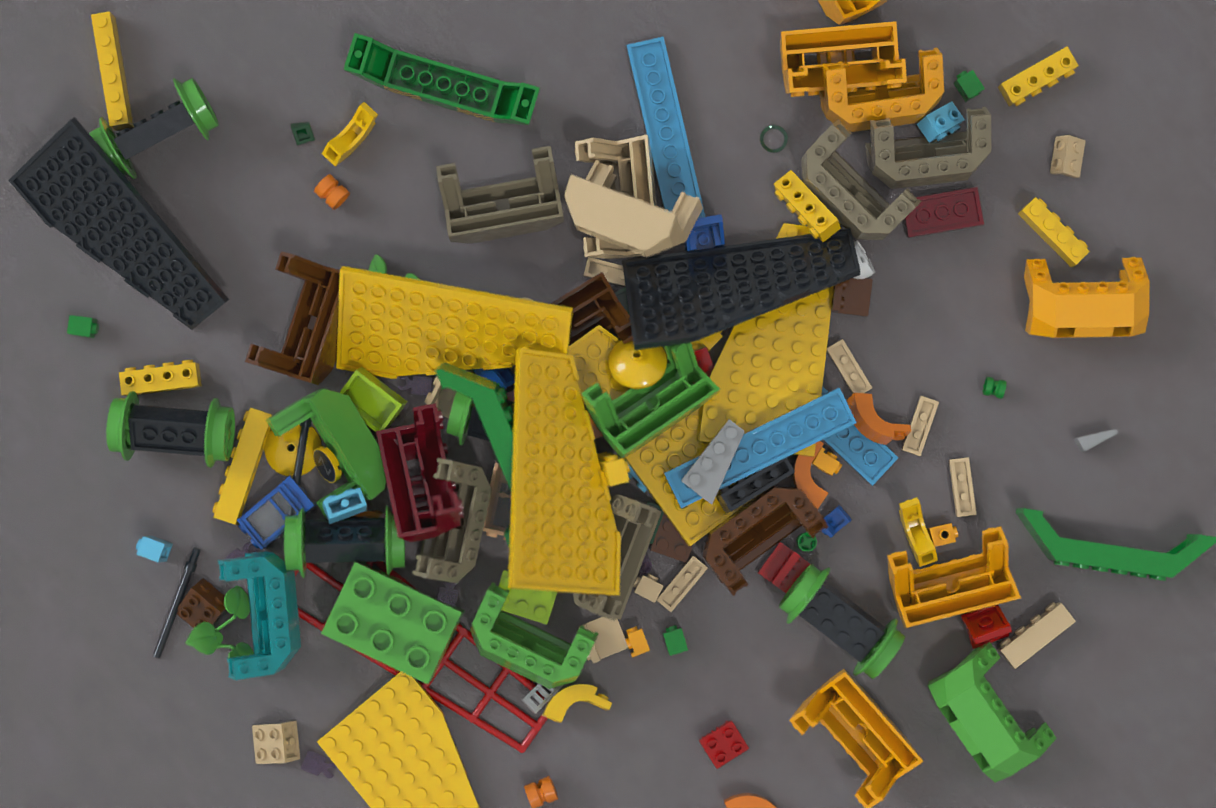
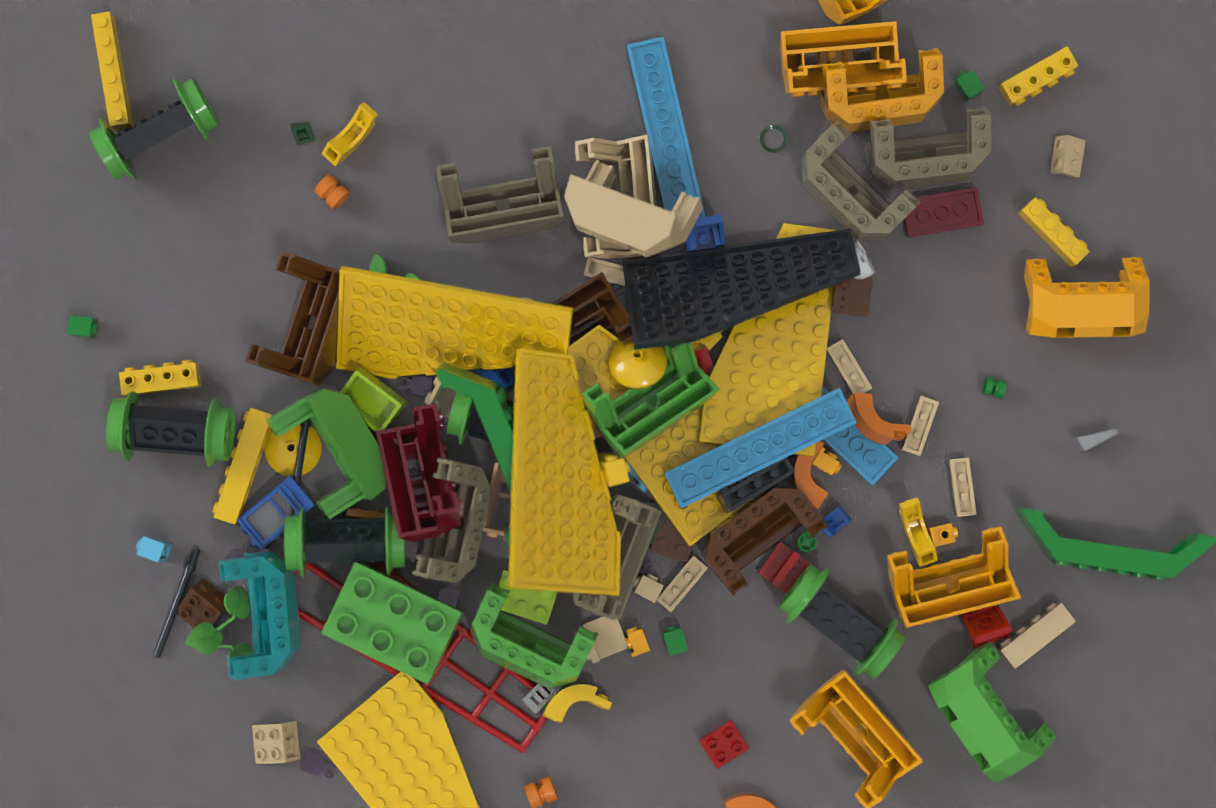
black wing [8,117,229,330] -> none
tile [313,446,342,483] -> none
medium azure brick [323,487,367,524] -> none
green slope [343,33,540,125] -> none
light grey wing [681,419,745,505] -> none
yellow brick [773,170,841,242] -> none
medium azure brick [917,101,965,143] -> none

